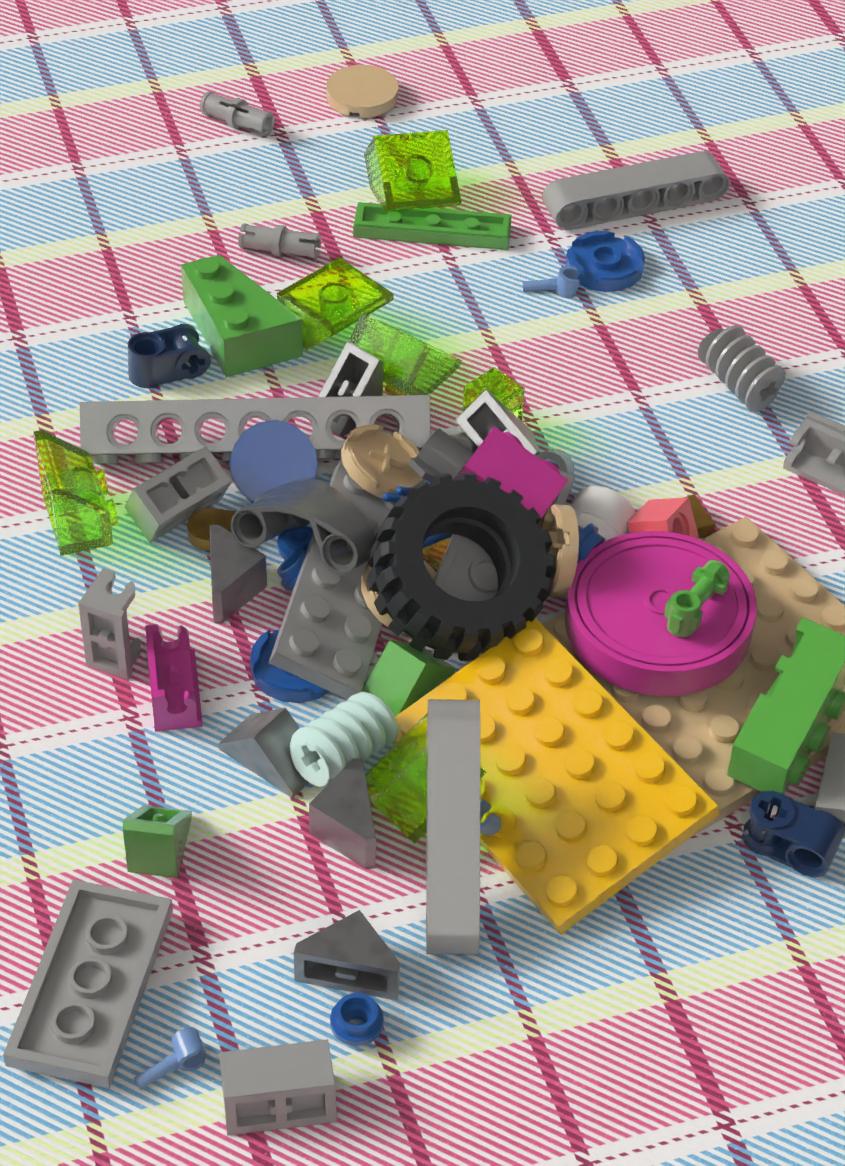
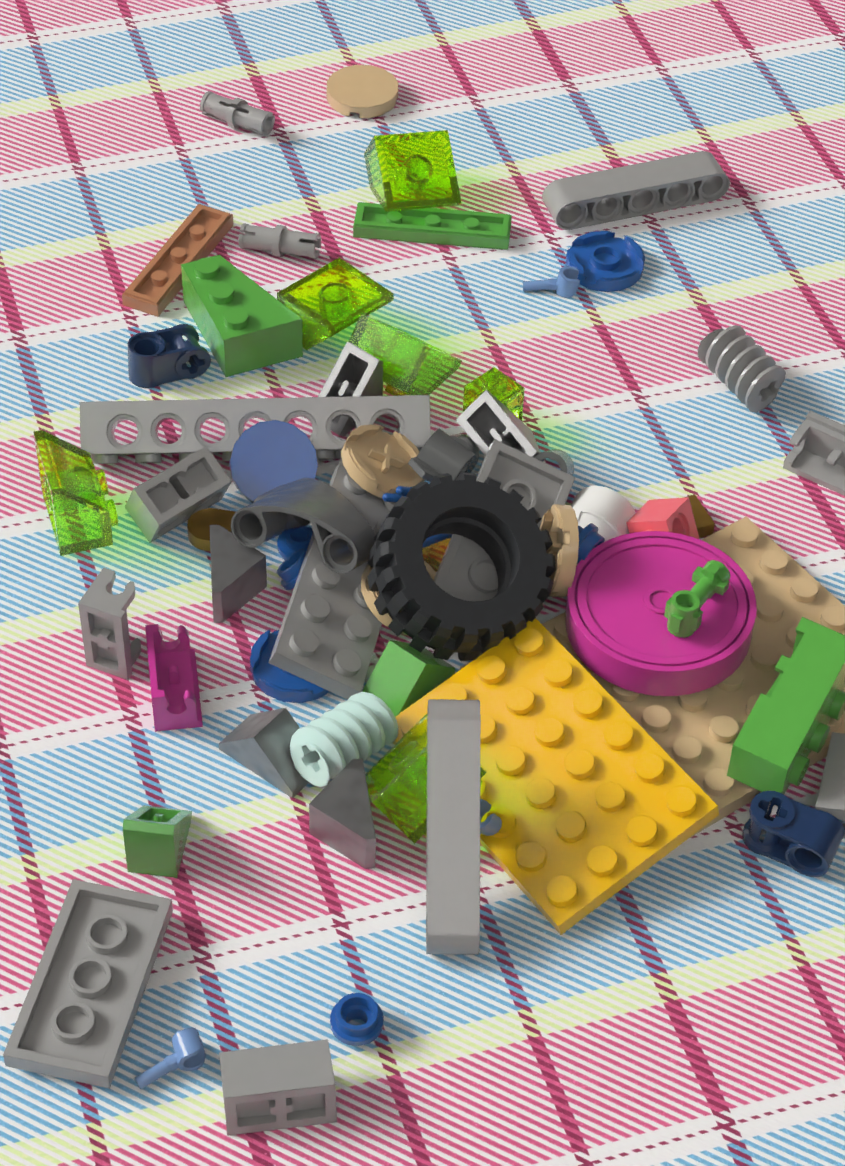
flat silver slope [294,910,400,1001] -> none
dark pink brick [455,426,568,518] -> none
none -> nougat tile [122,204,234,317]

